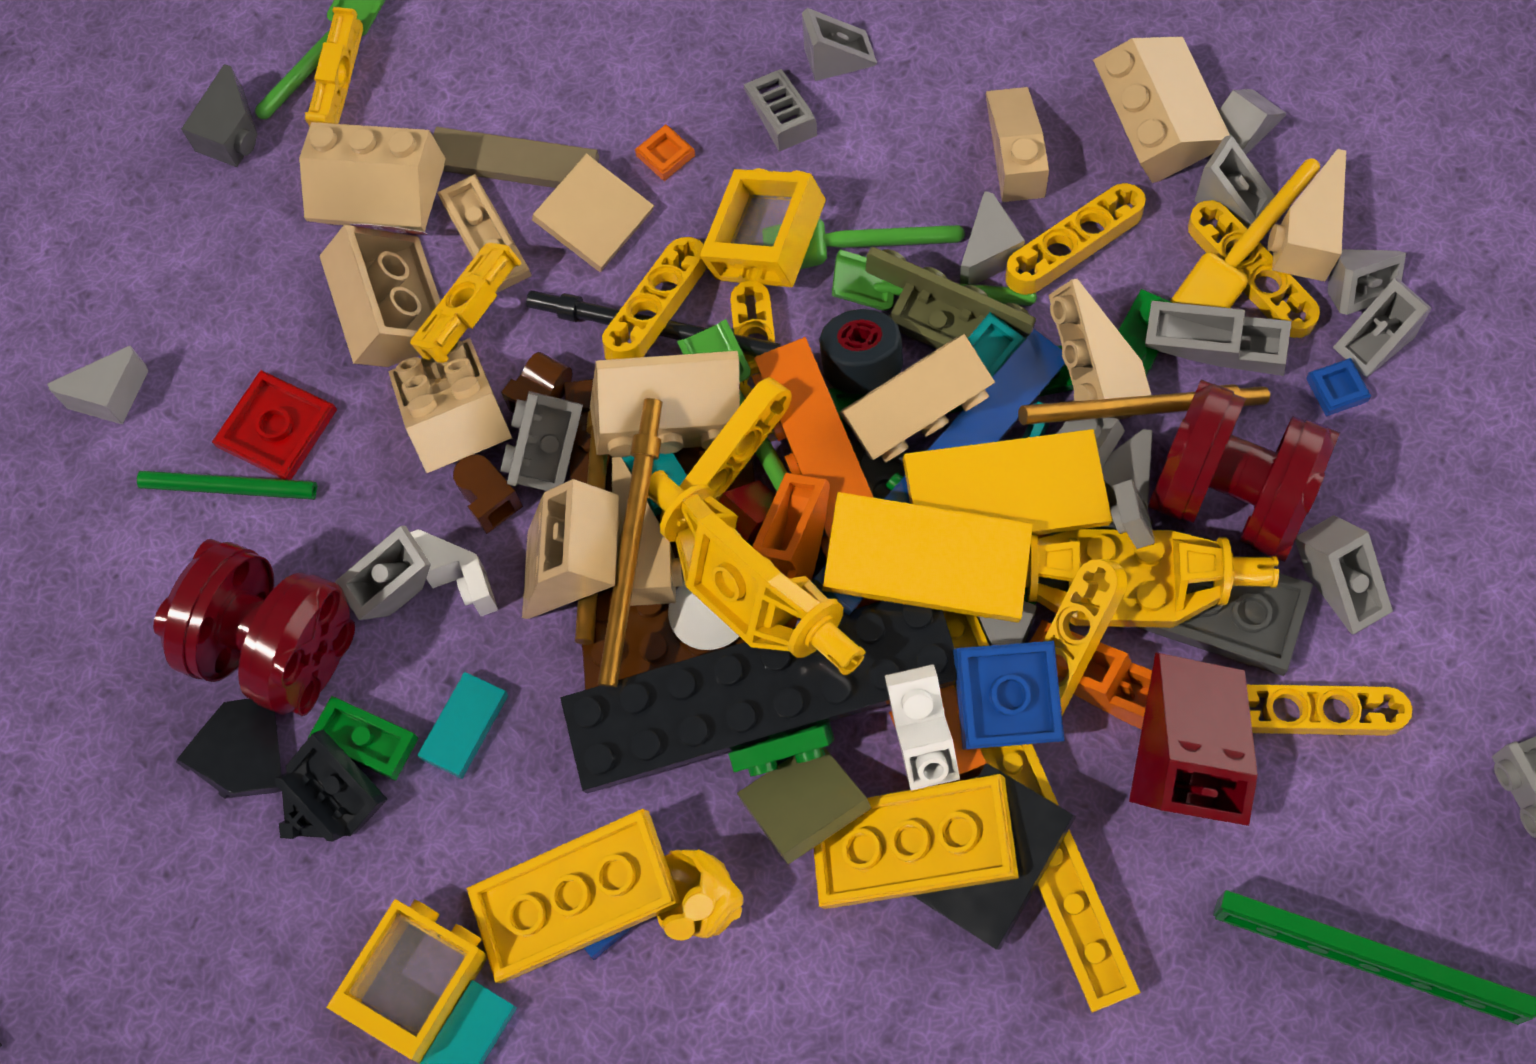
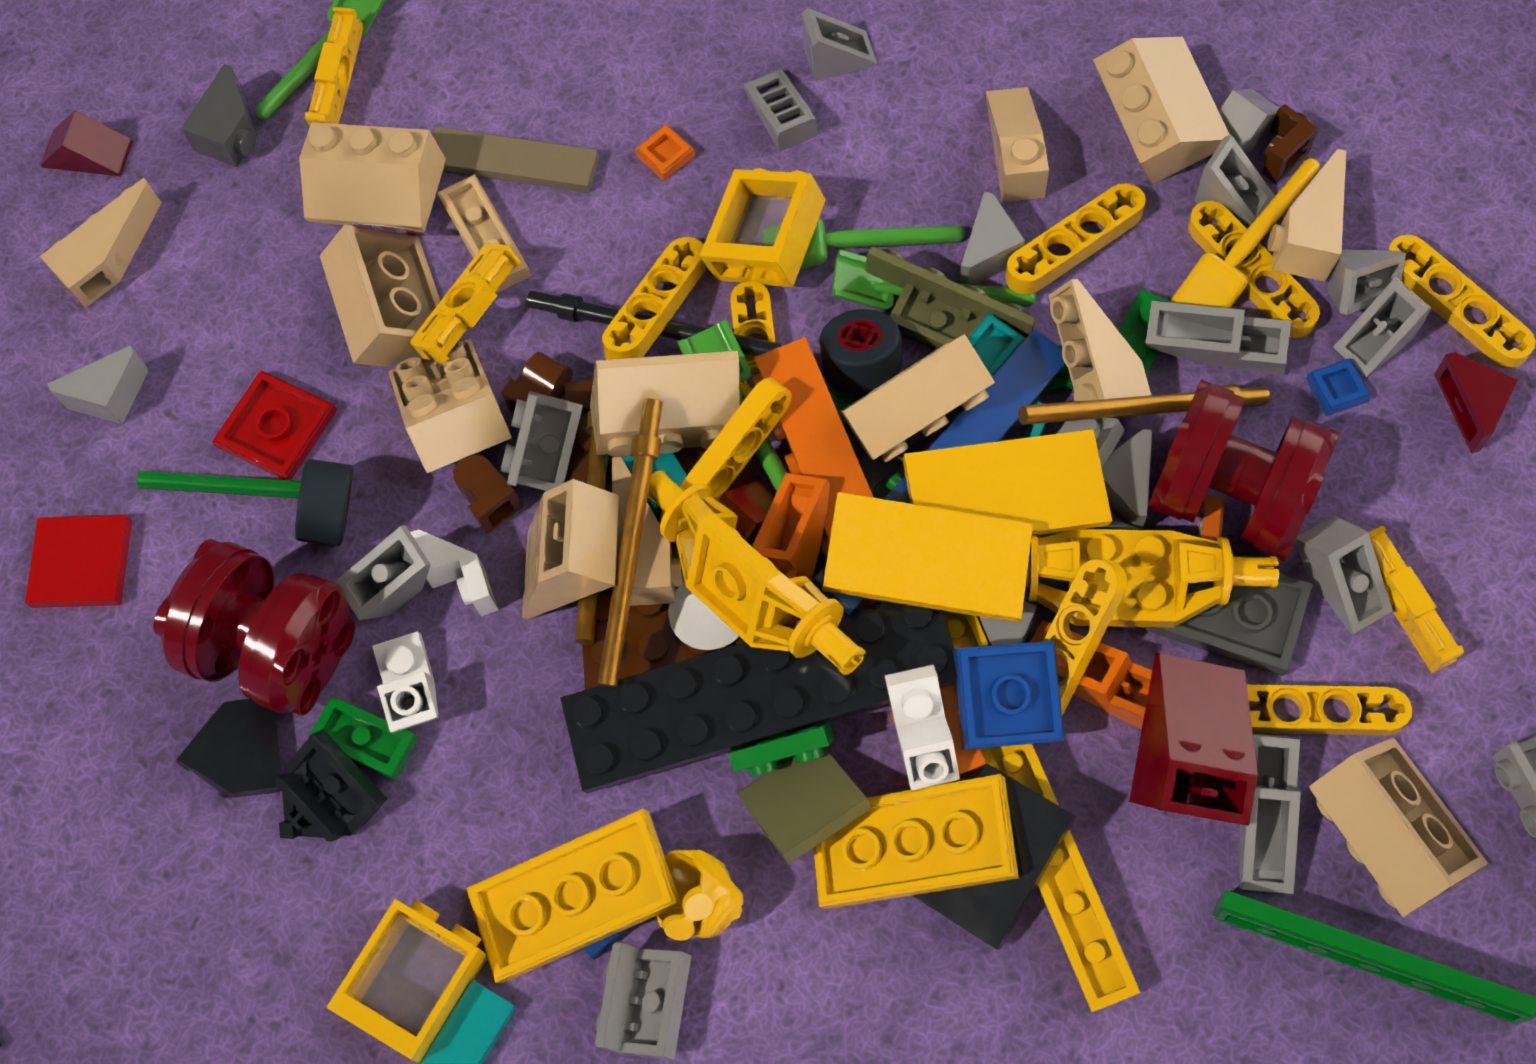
teal tile [417,672,509,779] -> none
tan tile [532,153,654,272] -> none
light grey plate [1110,479,1155,549] -> none
none -> red tile [25,515,132,608]
none -> tan slope [39,177,162,308]
none -> dark red slope [41,110,133,177]
none -> black wheel [295,459,353,546]
none -> white slope [372,631,439,733]
none -> light grey bracket [595,942,691,1060]
none -> orange tile [1196,495,1224,541]
none -> light grey slope [1239,734,1301,894]
none -> reddish brown bracket [1262,104,1318,184]
none -> tan slope [1308,737,1489,917]
none -> yellow piece [1369,526,1464,673]
none -> yellow beam [1388,235,1536,368]
none -> dark red slope [1434,352,1518,454]

